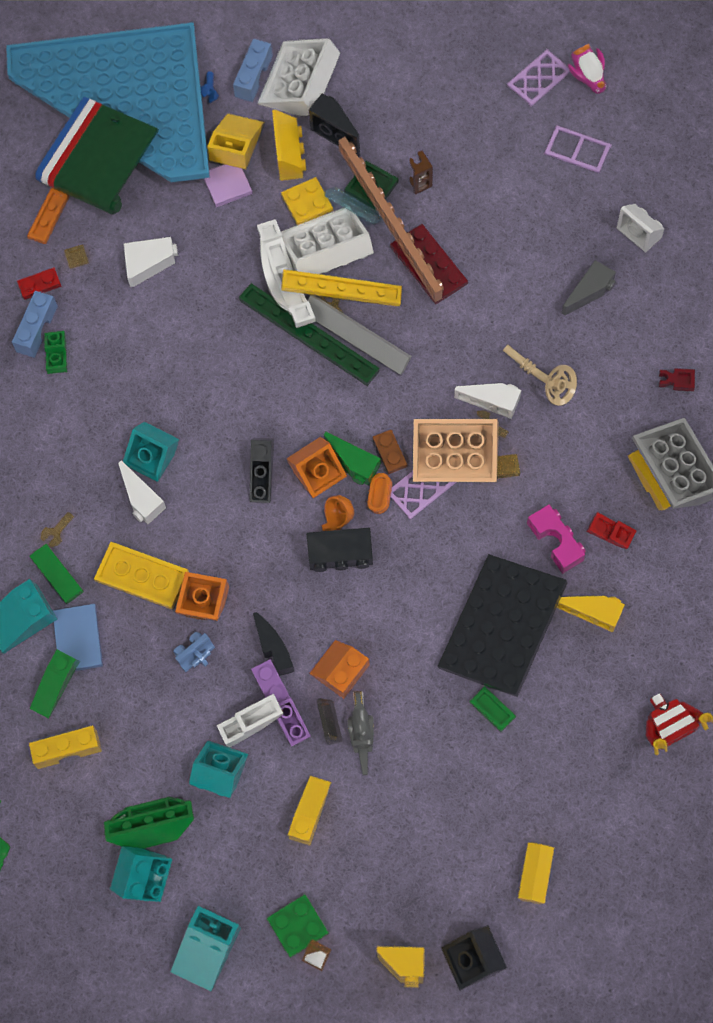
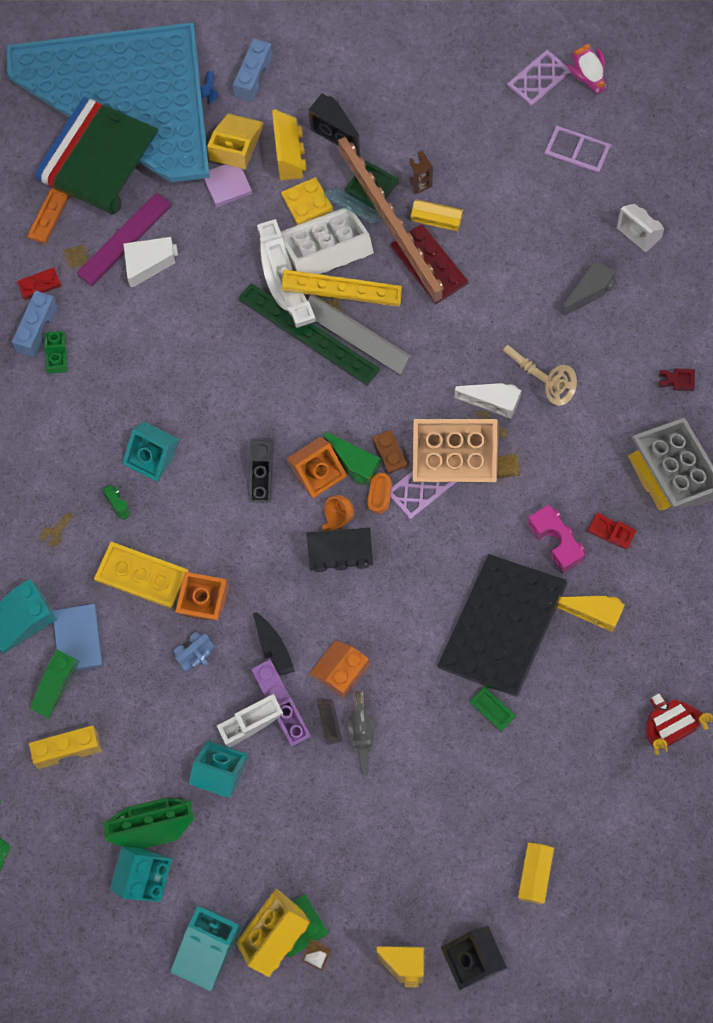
green tile [29,544,84,604] -> none
white slope [118,461,166,524] -> none
white slope [258,38,340,116] -> none
yellow slope [288,776,331,846] -> none
none -> magenta tile [77,192,172,287]
none -> green plate [101,484,130,520]
none -> yellow slope [236,889,310,977]
none -> yellow piece [411,199,464,231]

